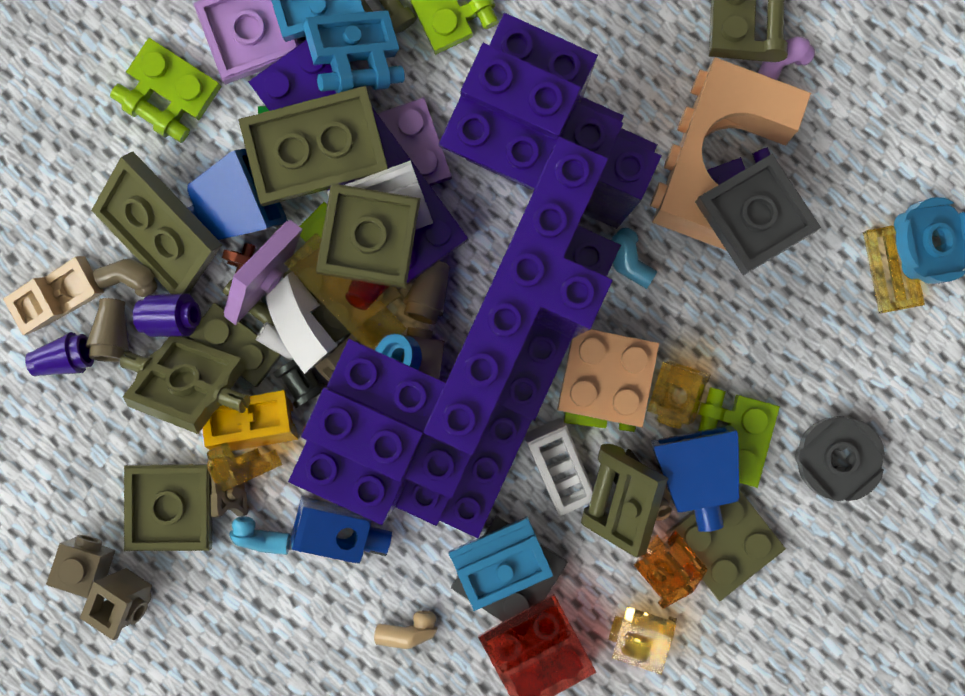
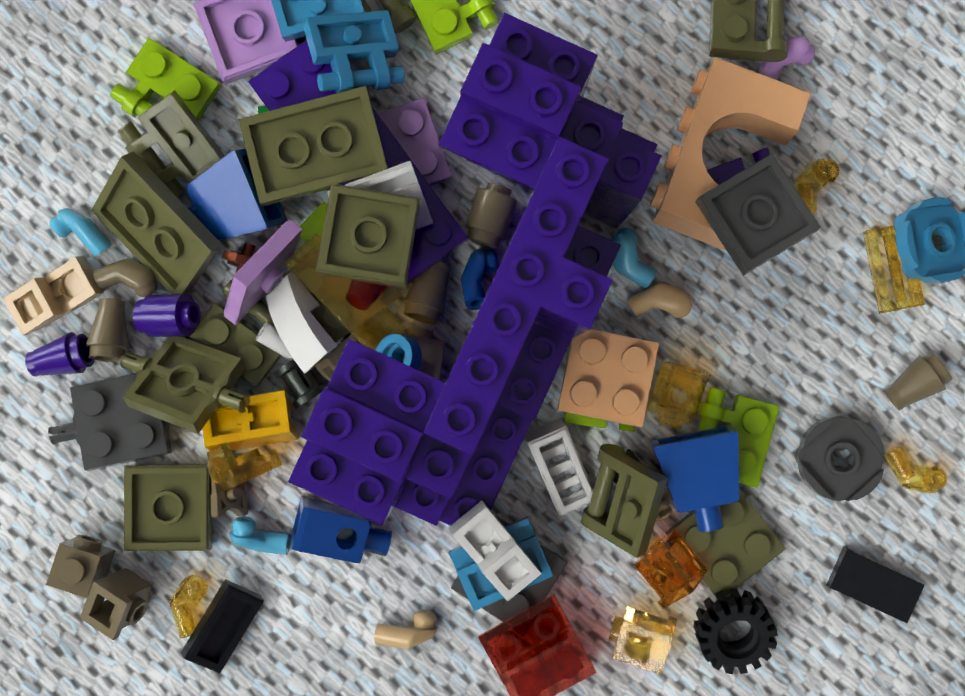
none -> dark grey plate [48,373,172,471]
none -> medium azure arm [50,208,111,257]
none -> olive plate [117,90,225,197]
none -> clear yellow arm [170,575,208,639]
none -> black tile [181,579,264,673]
none -> white slope [448,501,542,602]
none -> blue arm [461,248,498,310]
none -> dark tan brick [465,183,518,249]
none -> tan arm [627,282,692,318]
none -> black tyre [693,588,778,674]
none -> clear yellow arm [795,159,840,216]
none -> black tile [826,547,924,623]
none -> dark tan cone [884,353,952,411]
none -> clear yellow arm [884,445,947,494]

